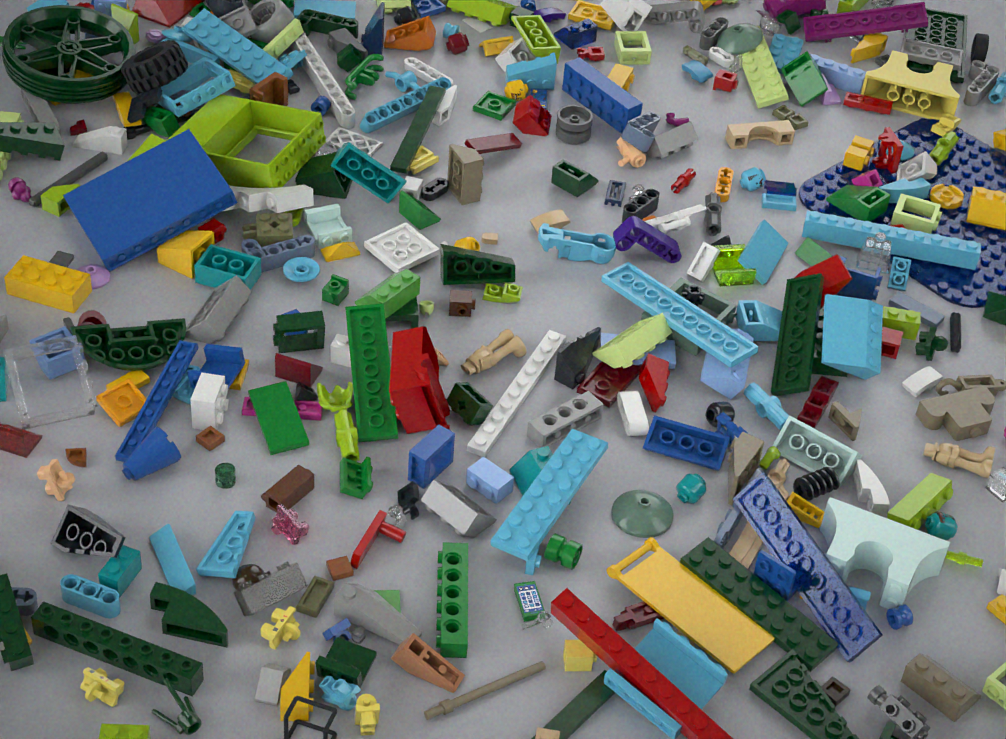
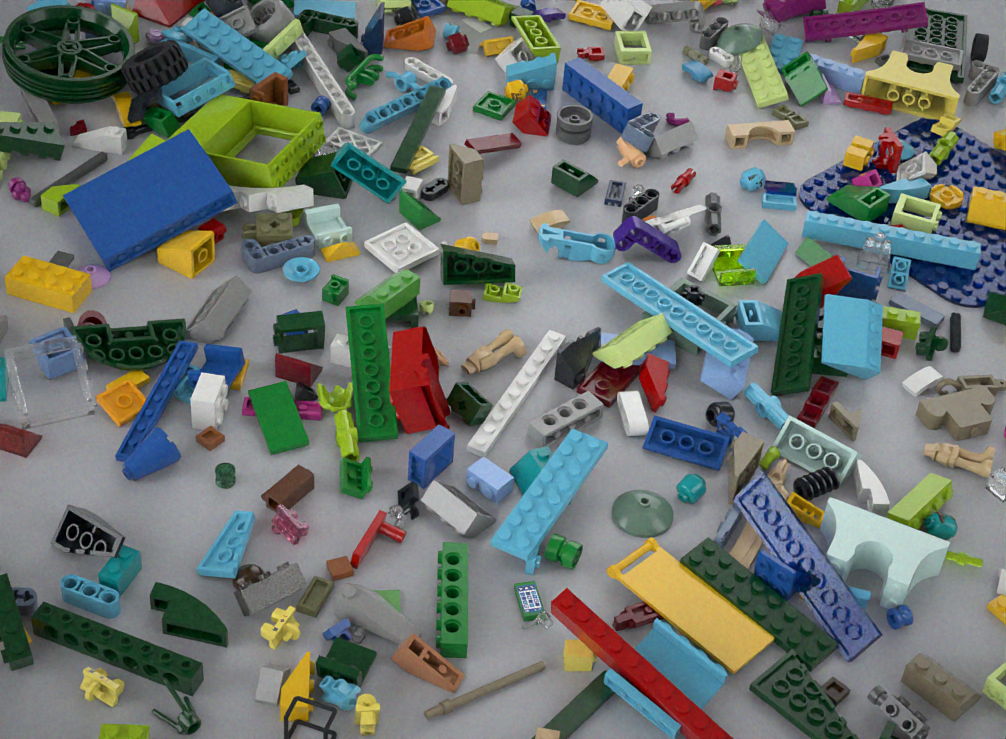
light nougat hips [37,459,75,501] -> none
dark orange tile [65,448,87,467] -> none
medium azure slope [149,524,196,595] -> none
teal brick [194,244,261,290] -> none
clear blue slope [554,19,598,50] -> none
light orange beam [714,167,734,202] -> none
dark green panel [776,9,801,35] -> none

